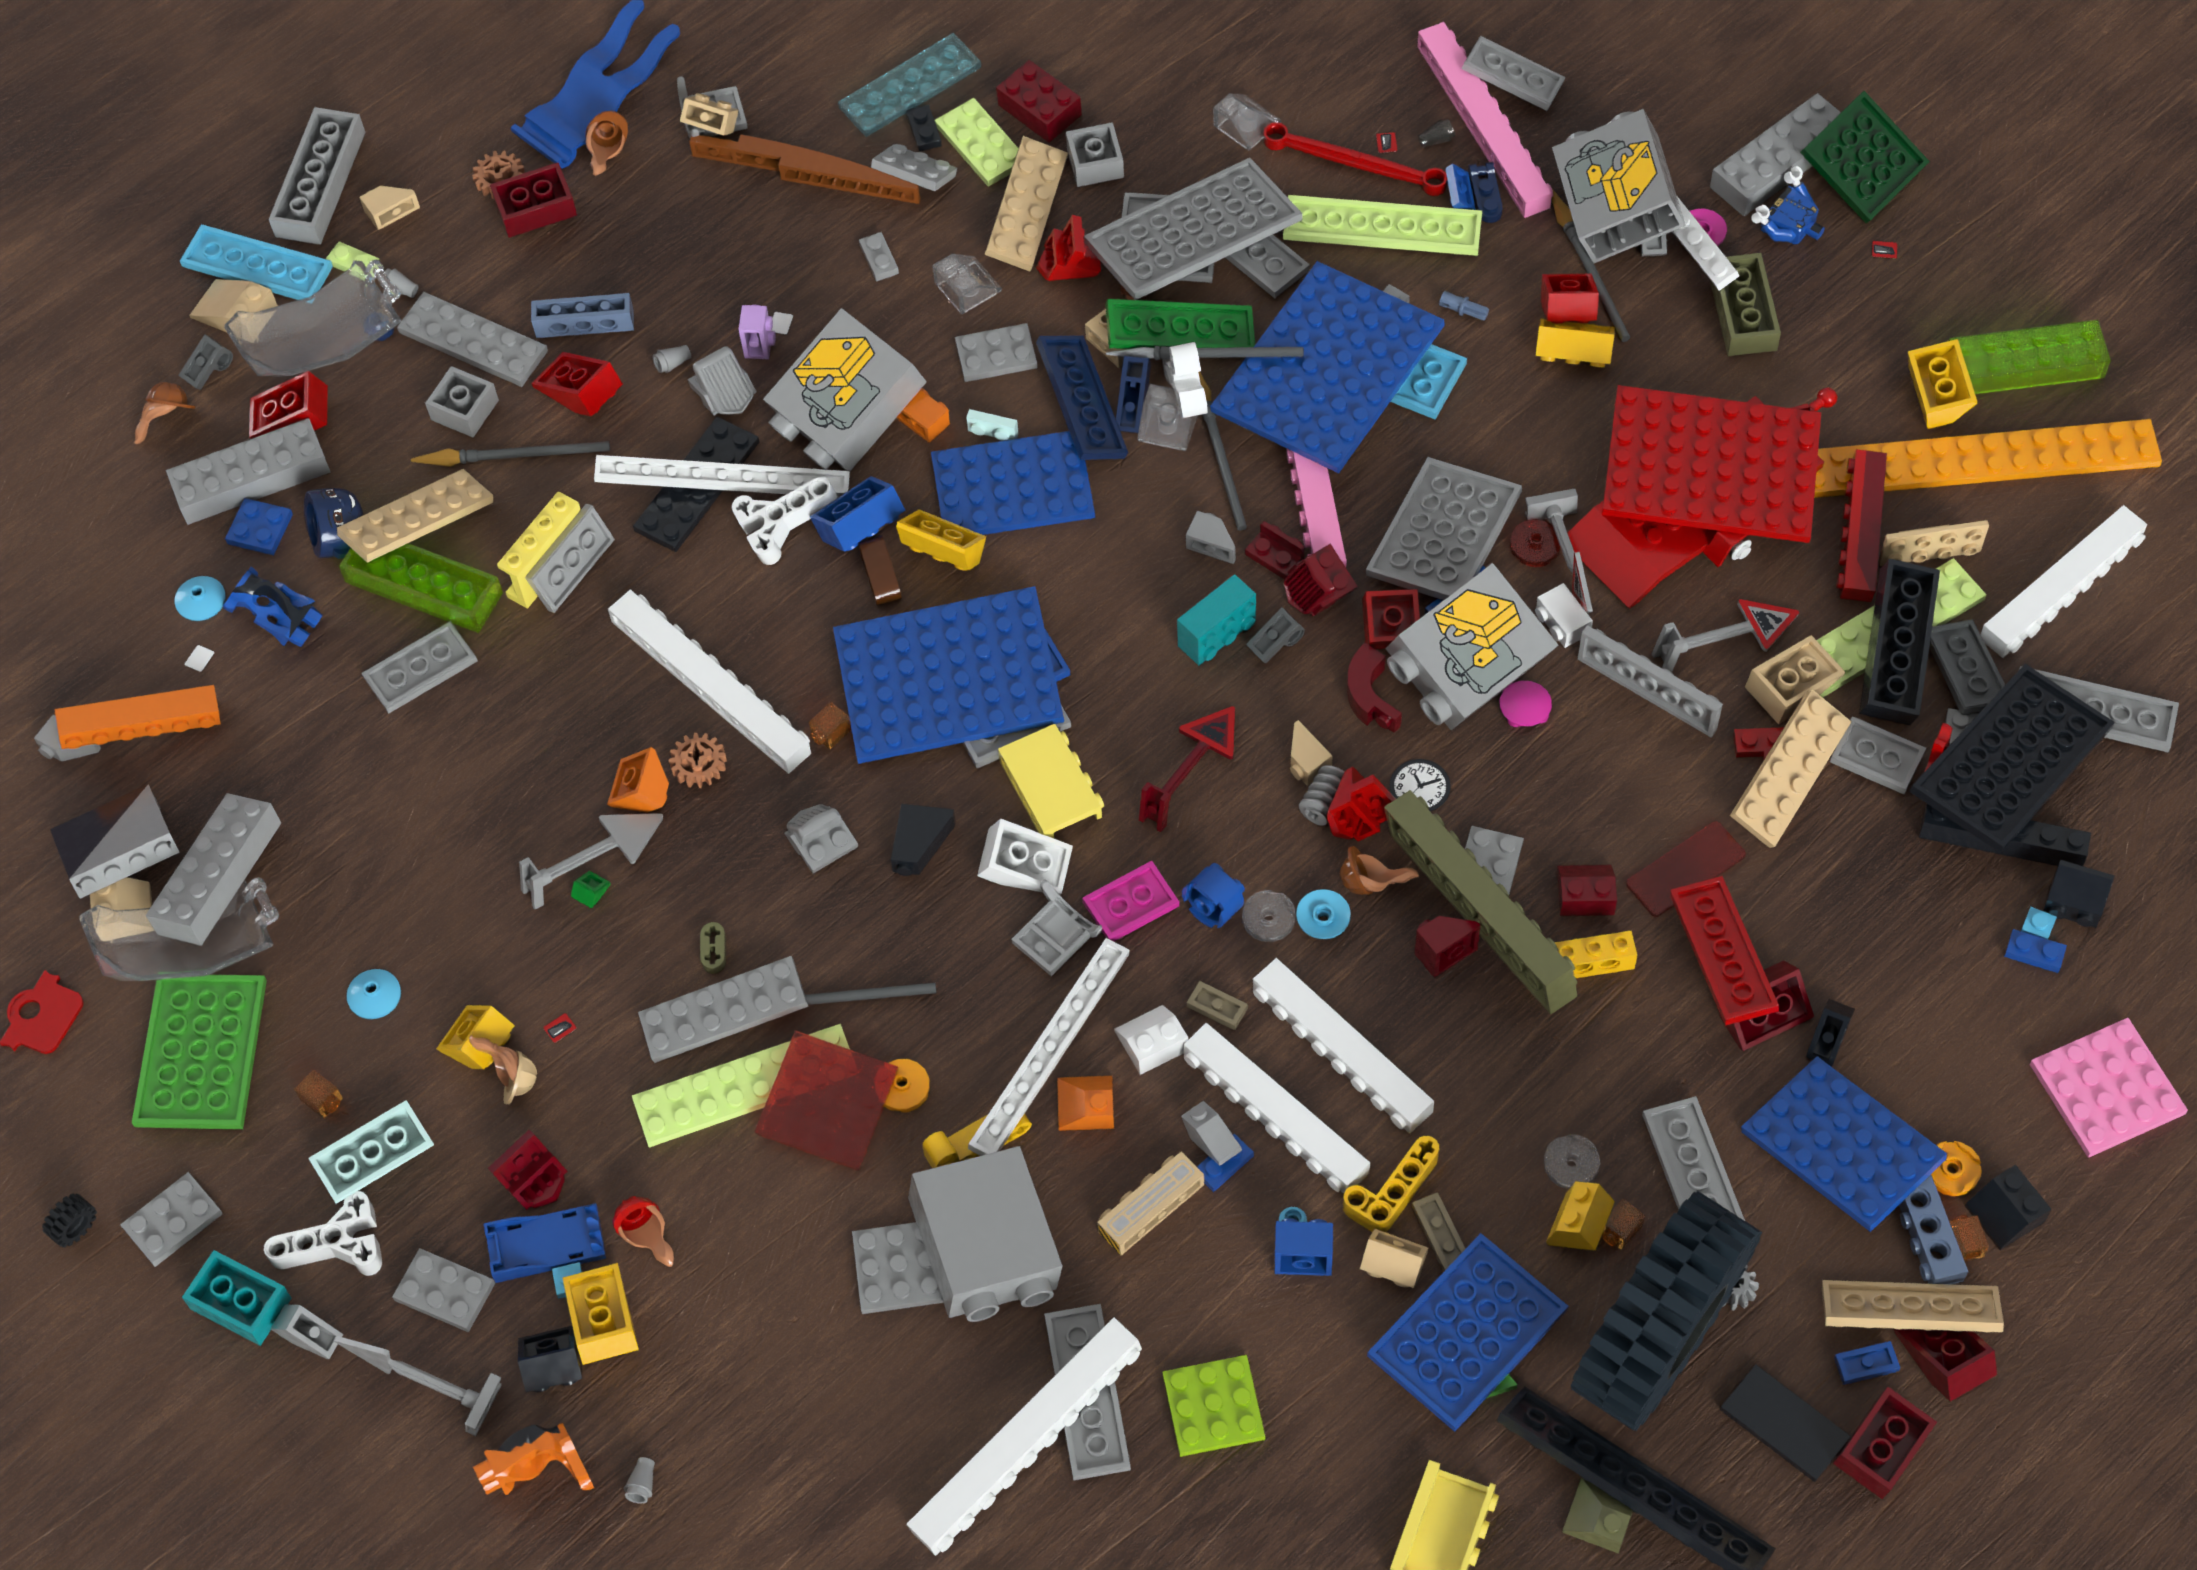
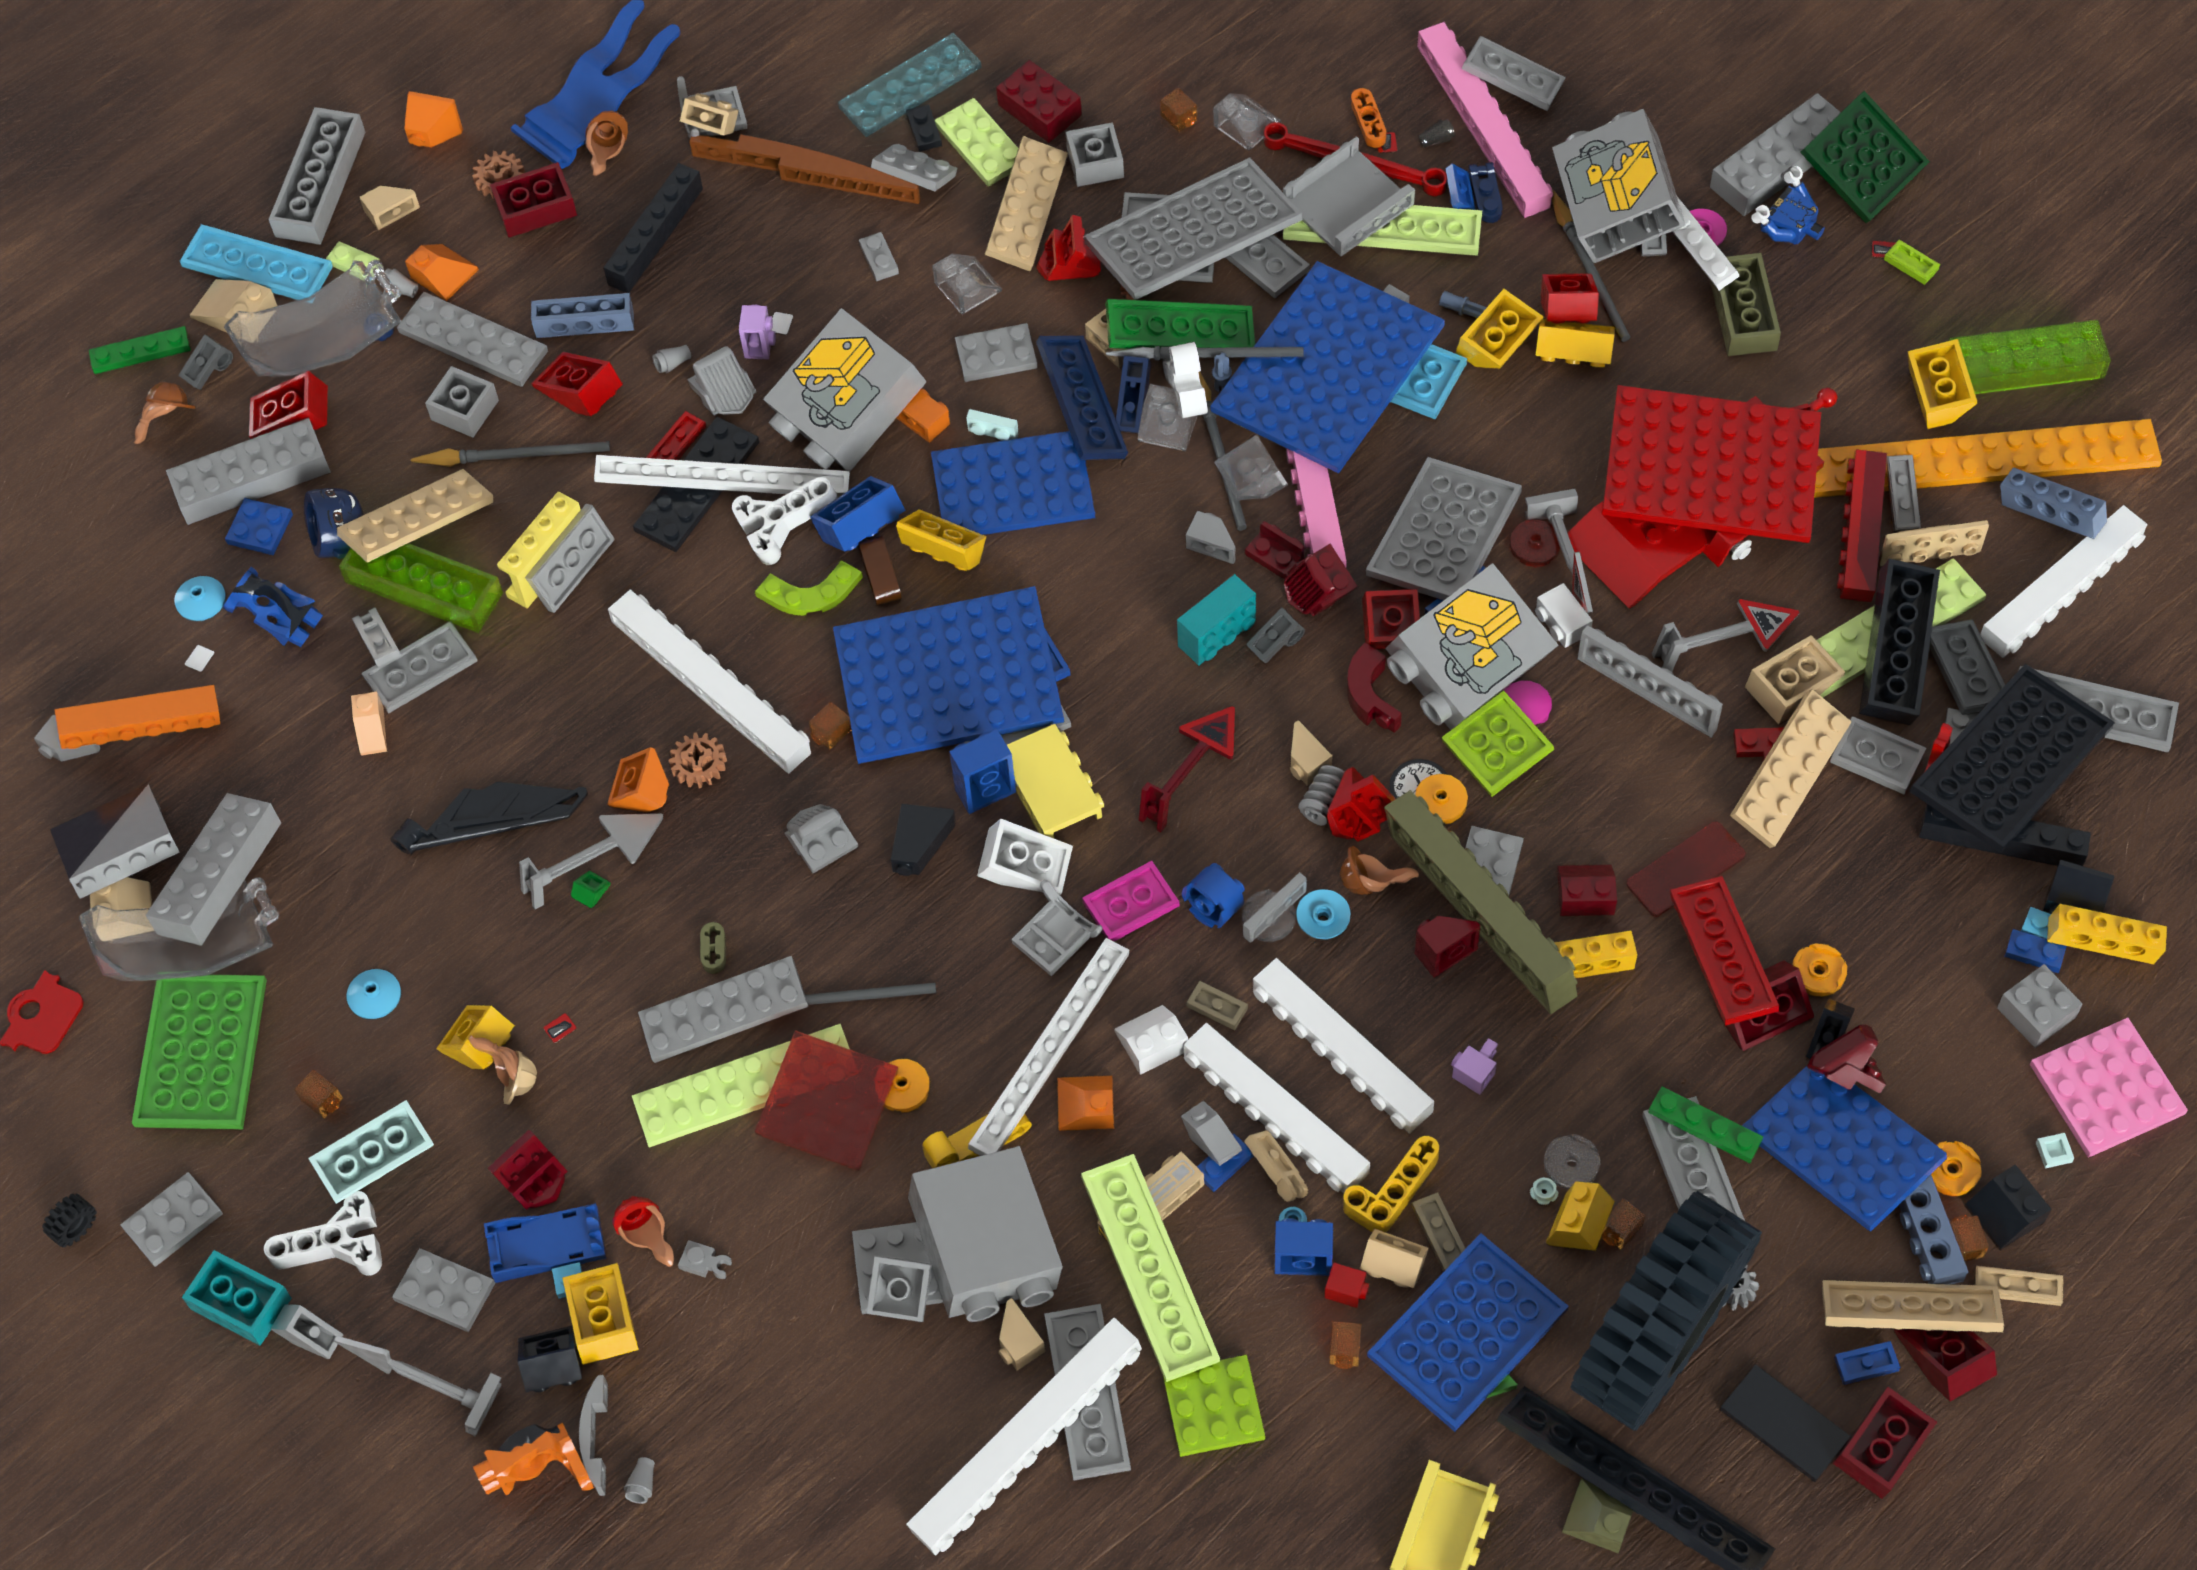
none -> green plate [89,326,191,374]
none -> light nougat slope [351,692,387,756]
none -> light grey plate [352,607,401,667]
none -> black wing [390,782,588,855]
none -> orange slope [405,91,463,148]
none -> orange slope [405,244,479,302]
none -> light grey slope [579,1375,608,1496]
none -> black brick [603,163,703,293]
none -> red tile [646,411,707,460]
none -> light grey plate [678,1240,732,1279]
none -> lime plate [755,560,863,616]
none -> light grey slope [866,1256,932,1322]
none -> blue brick [949,729,1016,814]
none -> tan slope [999,1298,1045,1371]
none -> yellowish green plate [1081,1154,1220,1382]
none -> clear orange brick [1160,88,1197,132]
none -> sand blue axle [1212,353,1232,392]
none -> clear slope [1214,435,1288,500]
none -> light grey tile [1243,872,1307,942]
none -> tan hinge [1244,1130,1308,1202]
none -> light grey panel [1283,136,1415,256]
none -> red brick [1325,1263,1370,1308]
none -> clear orange brick [1330,1321,1361,1369]
none -> orange beam [1351,88,1386,148]
none -> light orange plate [1415,774,1468,824]
none -> lime plate [1442,691,1554,797]
none -> lavender brick [1451,1038,1498,1095]
none -> yellow slope [1455,289,1544,369]
none -> light aqua plate [1530,1178,1558,1205]
none -> green plate [1648,1086,1763,1163]
none -> light orange plate [1792,943,1847,997]
none -> dark red piece [1807,1024,1886,1093]
none -> lime plate [1884,240,1940,285]
none -> light grey tile [1886,455,1921,532]
none -> tan tile [1974,1266,2063,1306]
none -> light grey brick [1997,964,2082,1048]
none -> sand blue brick [2000,467,2107,539]
none -> light aqua plate [2036,1133,2074,1168]
none -> yellow brick [2047,904,2167,964]

